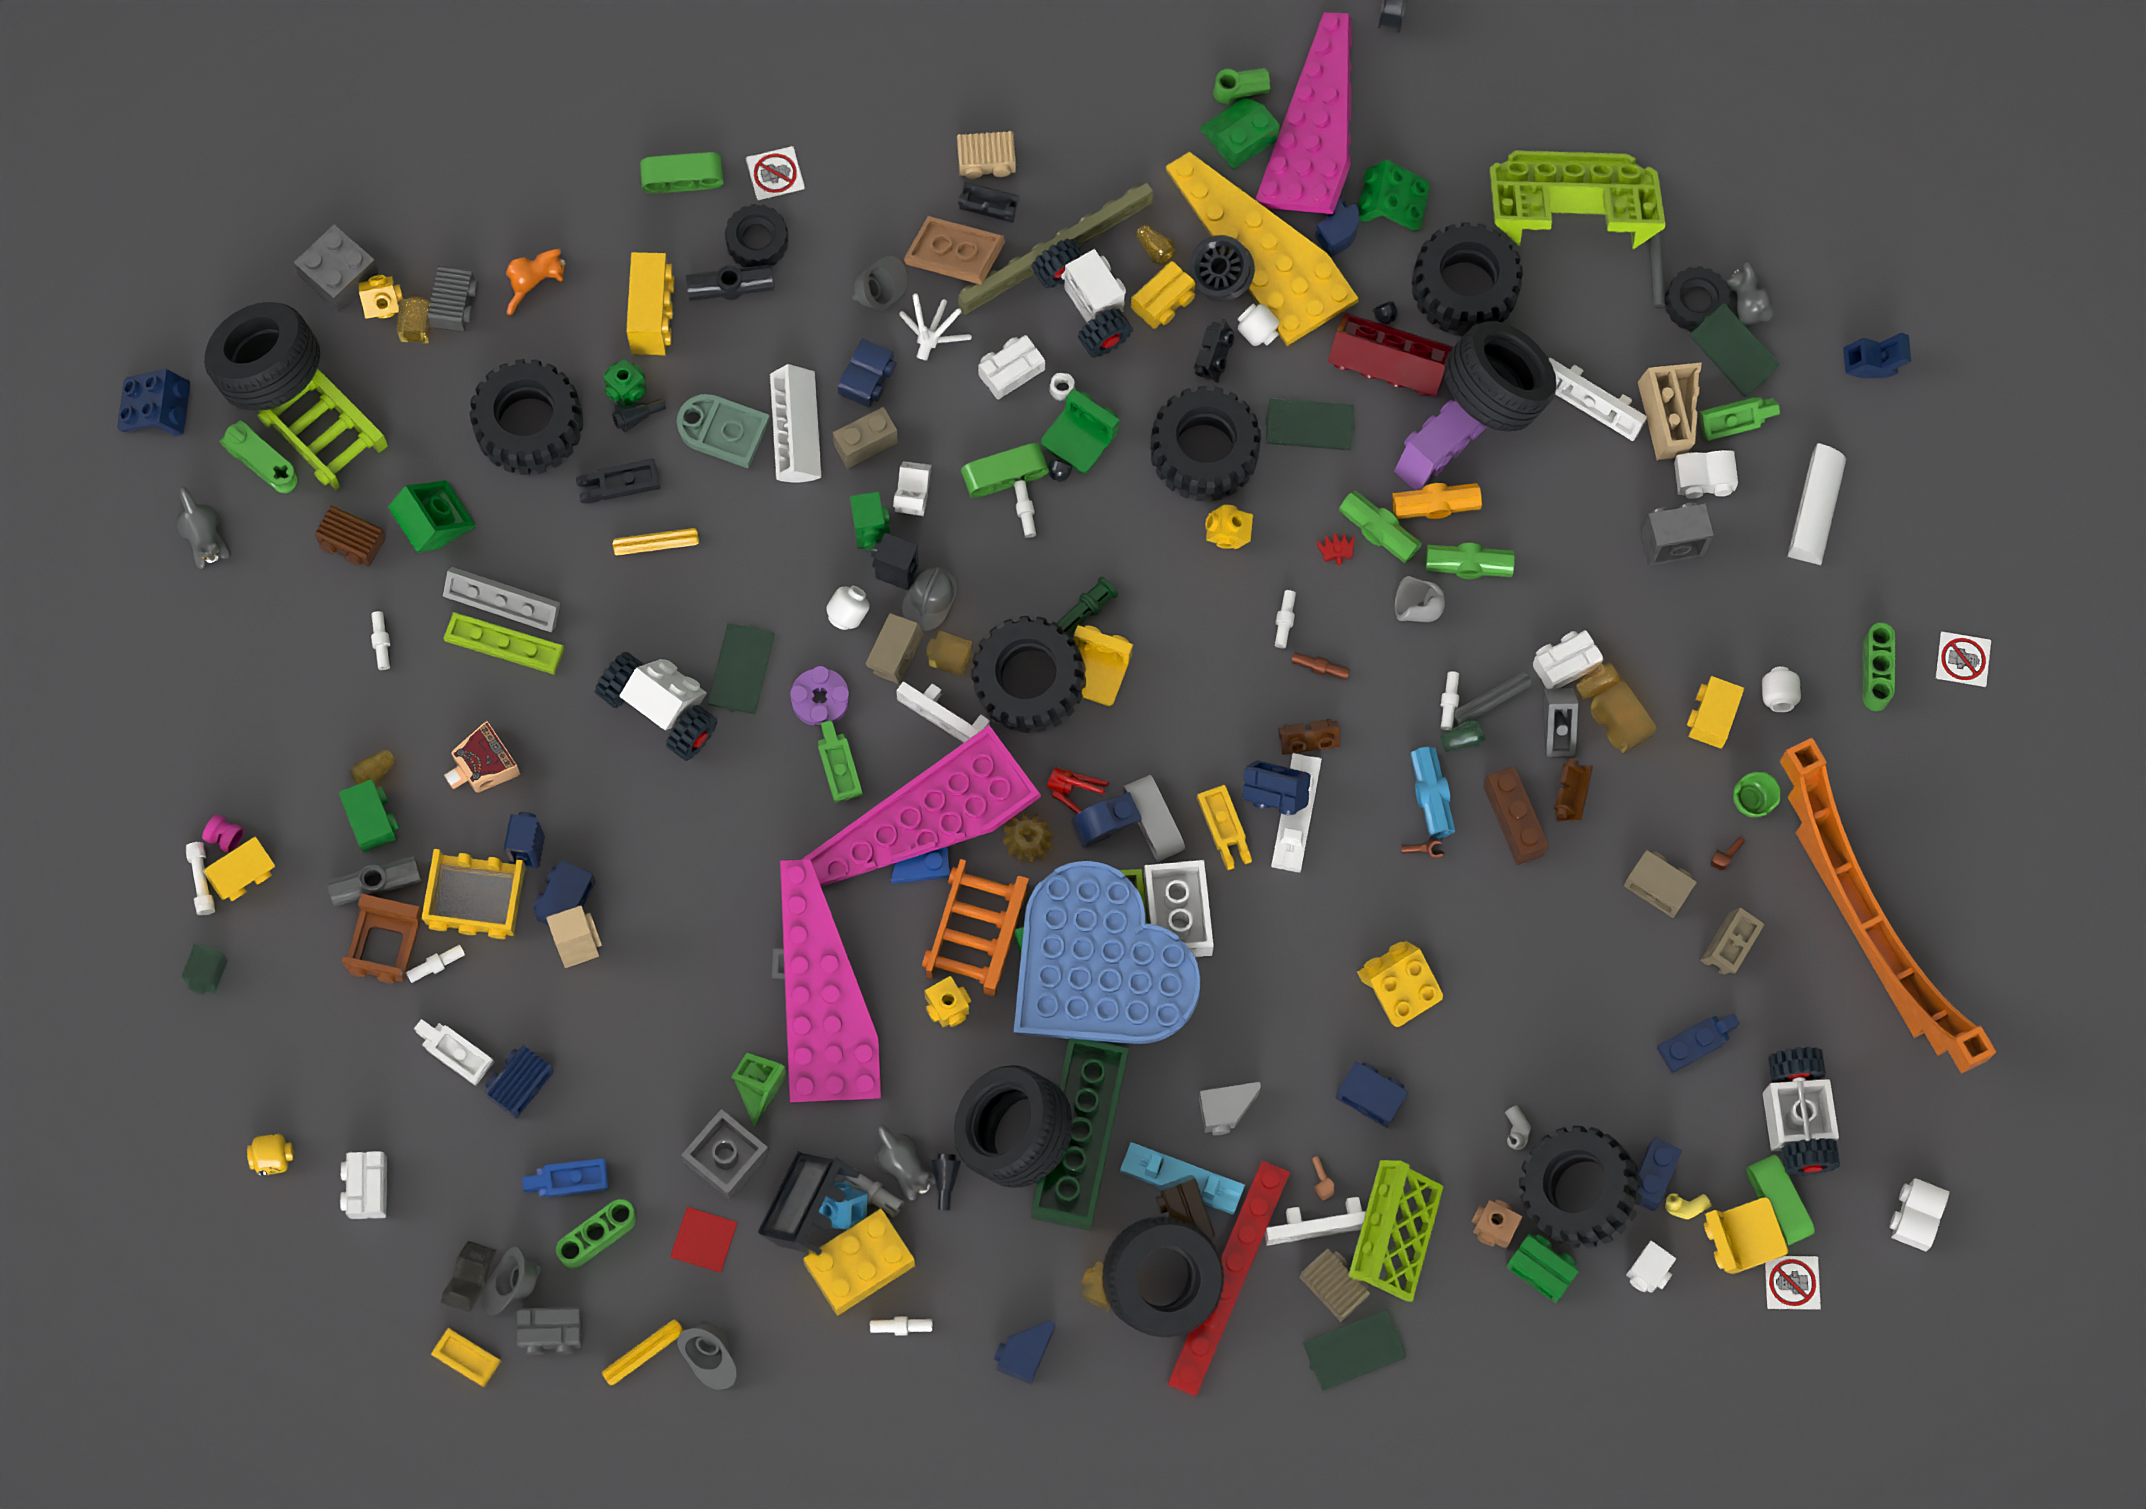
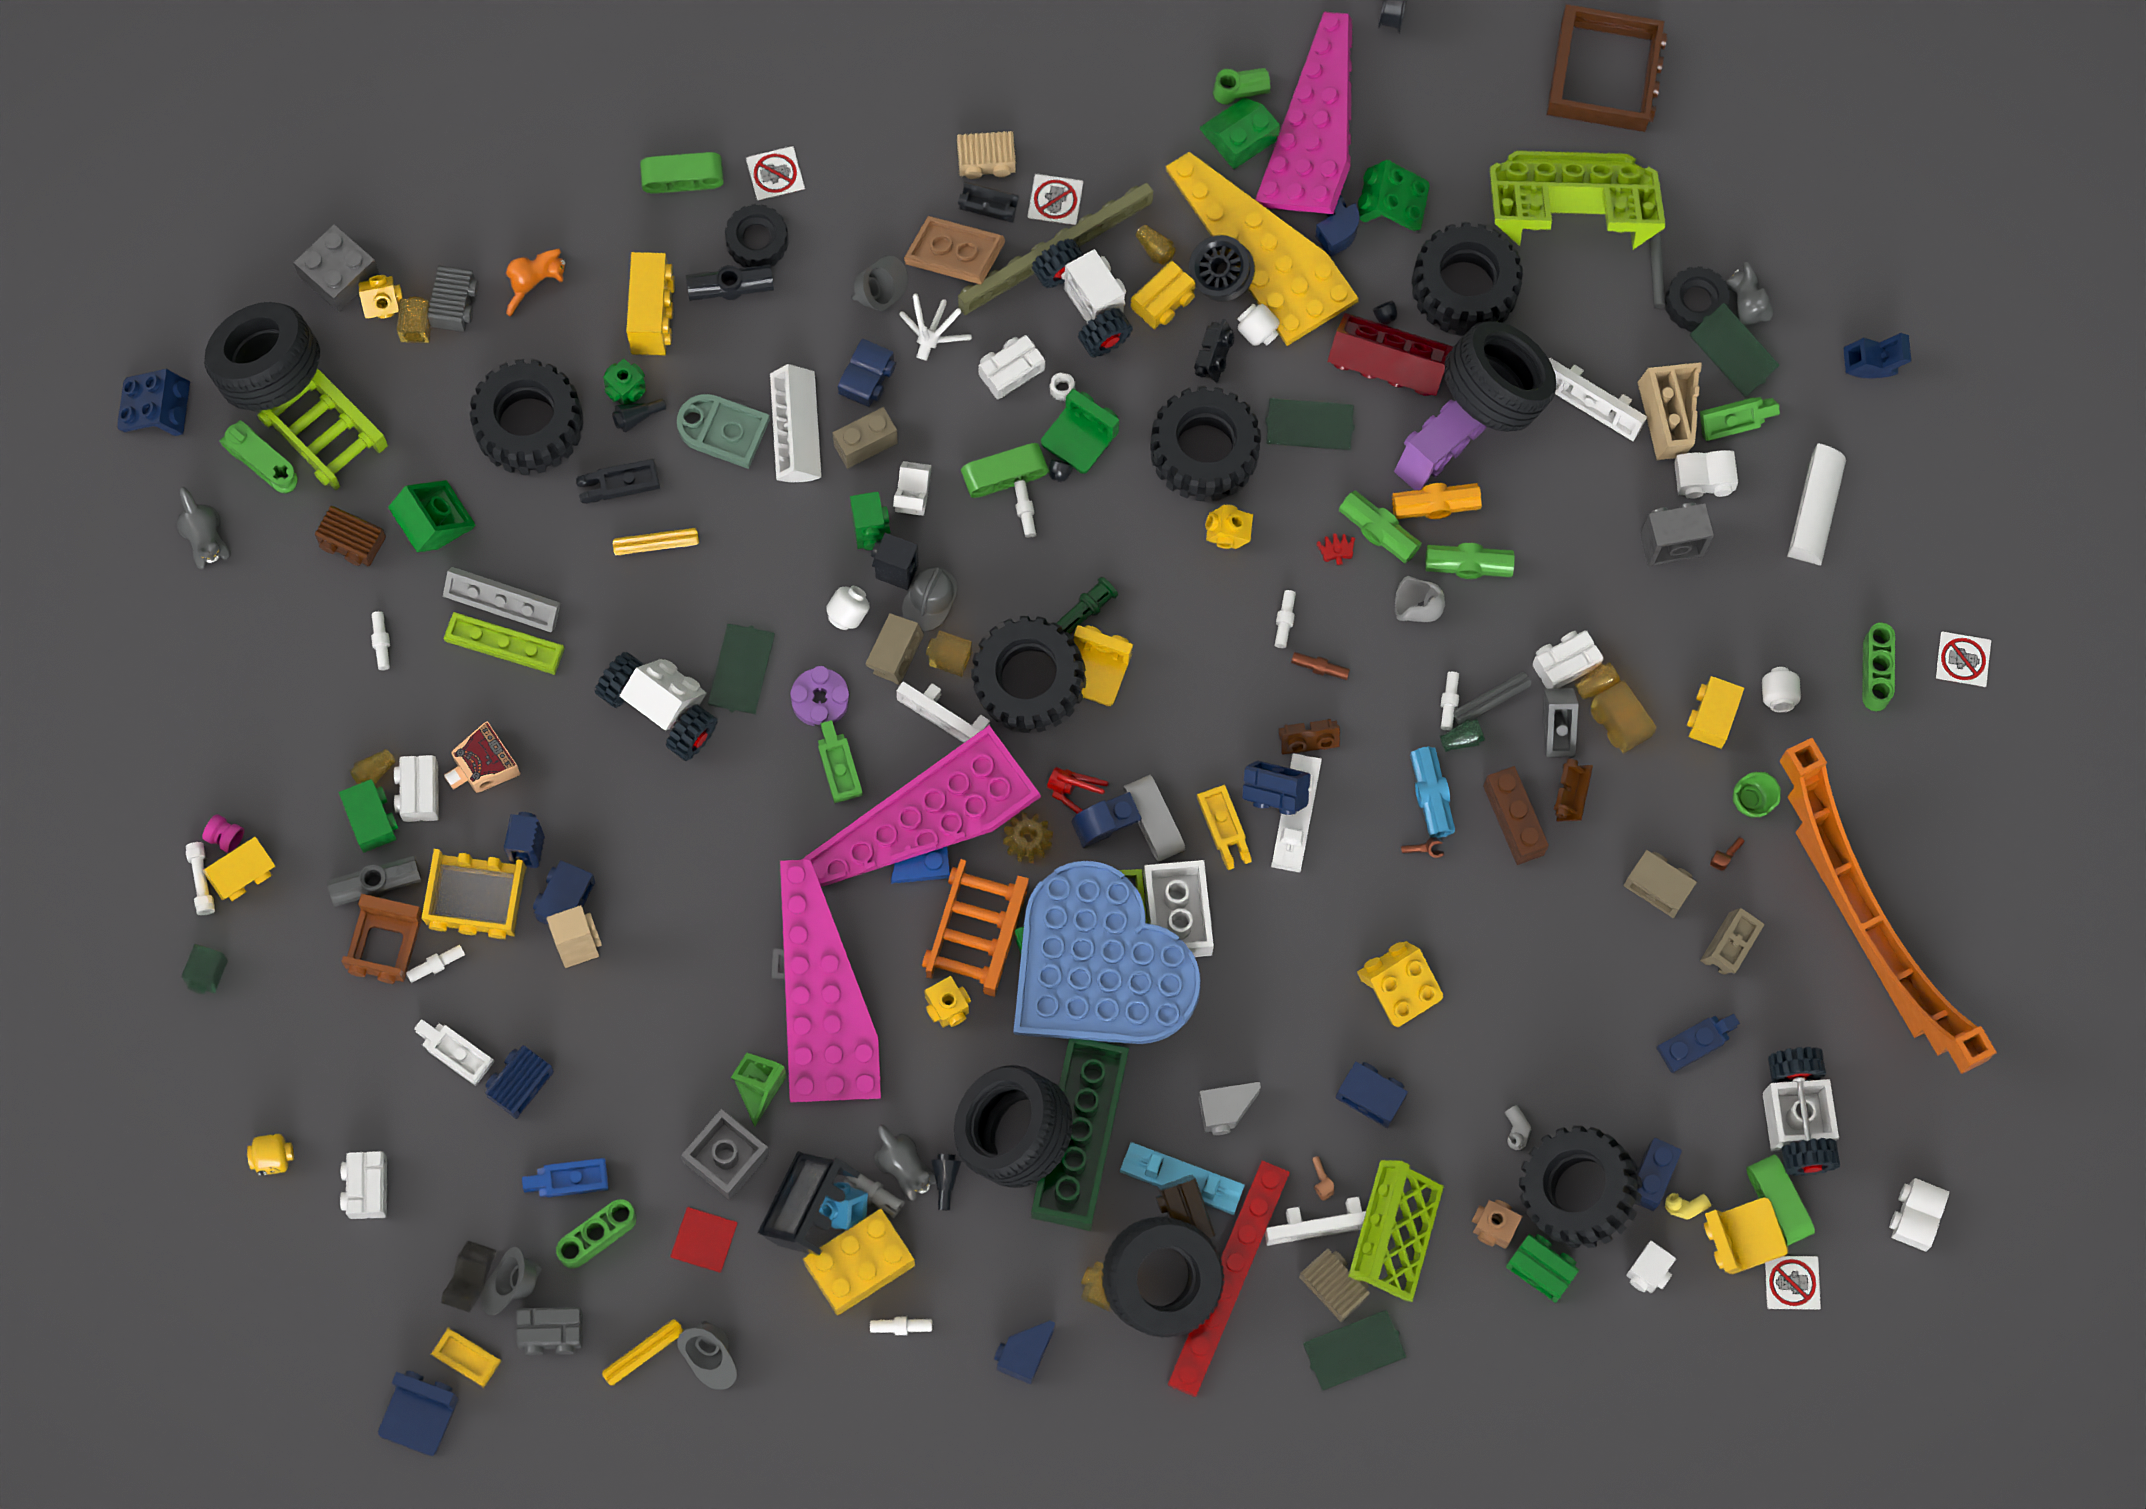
none -> dark blue bracket [378,1370,459,1456]
none -> white brick [394,755,439,822]
none -> sticker [1028,174,1083,225]
none -> reddish brown window [1546,4,1667,132]

